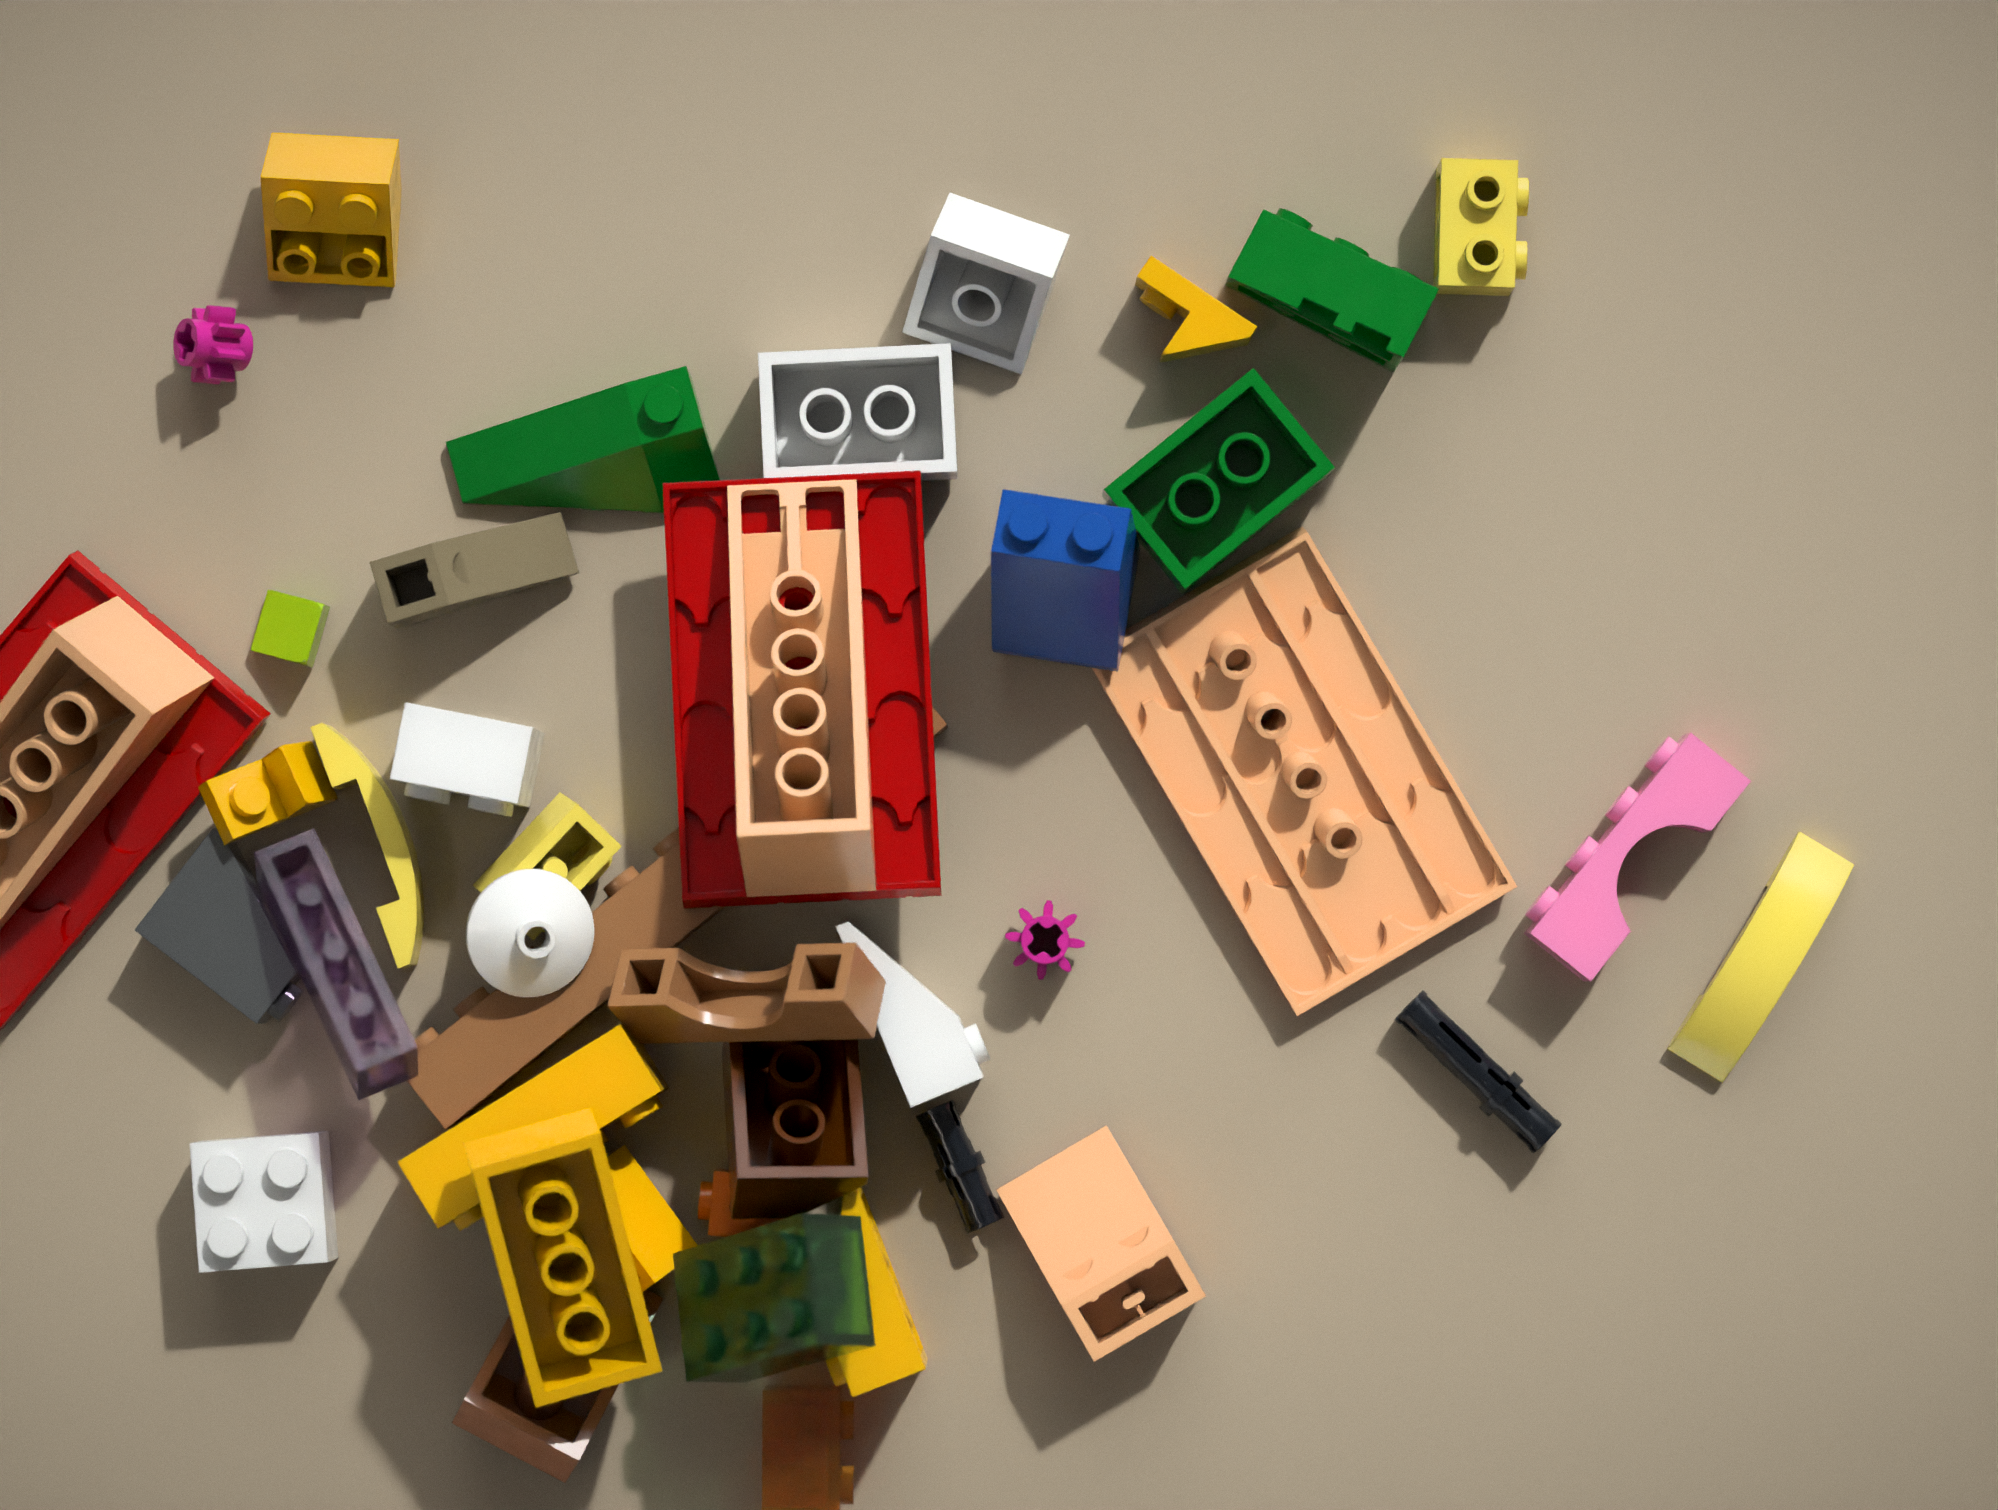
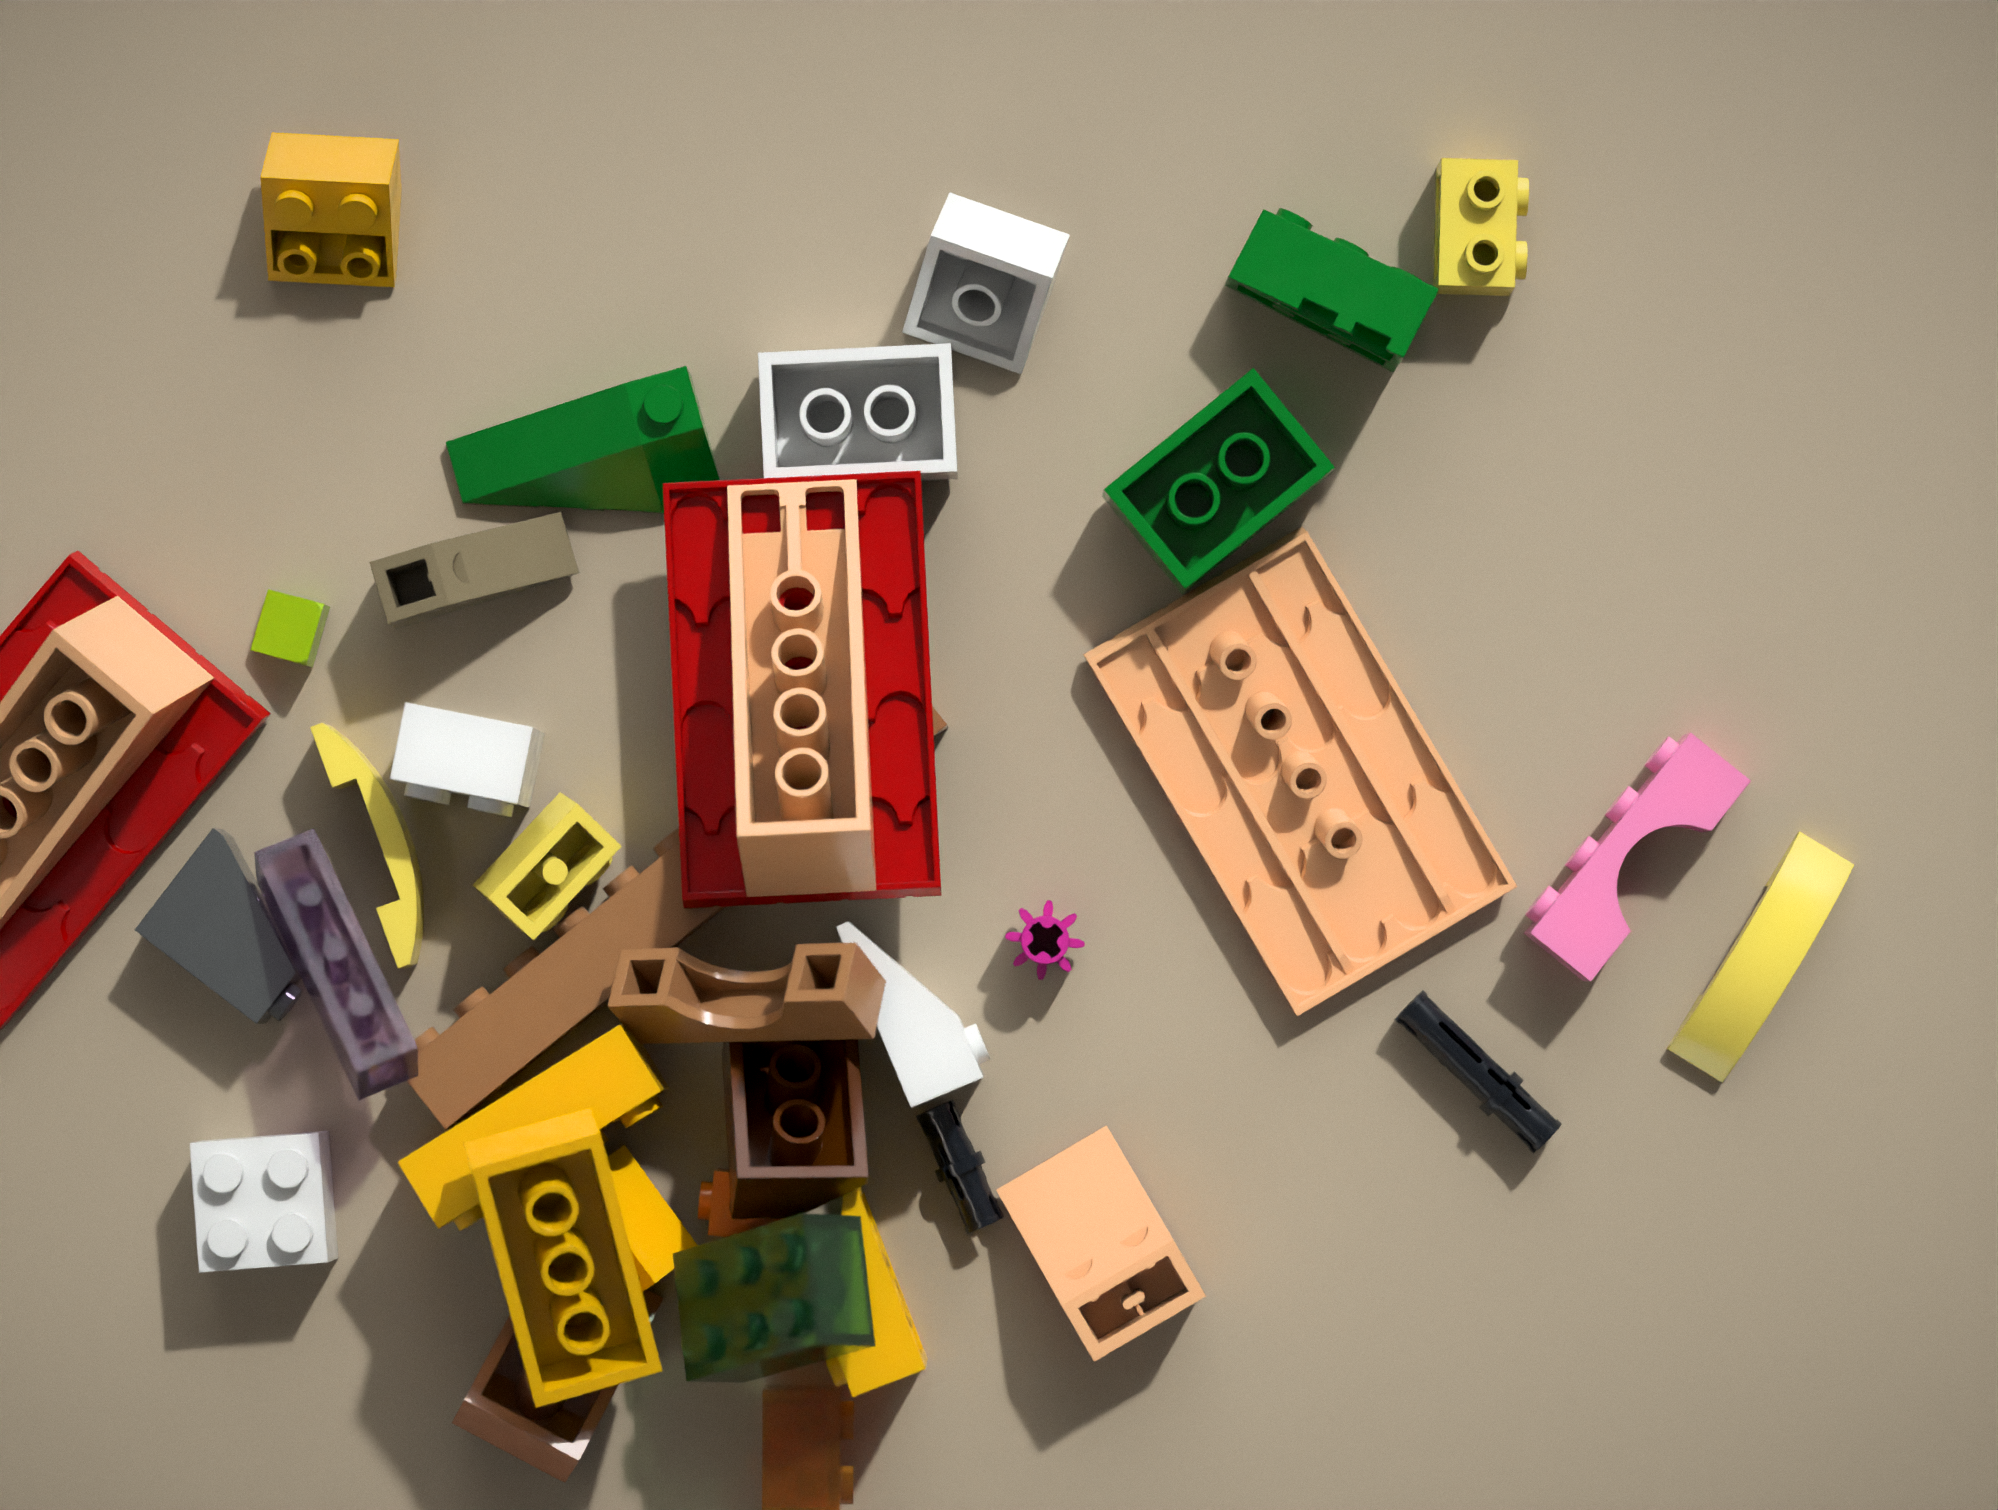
dark pink gear [173,305,253,384] -> none
yellow slope [198,741,338,845] -> none
white dish [466,869,594,997] -> none
blue slope [991,489,1140,672] -> none
yellow slope [1135,256,1257,362] -> none

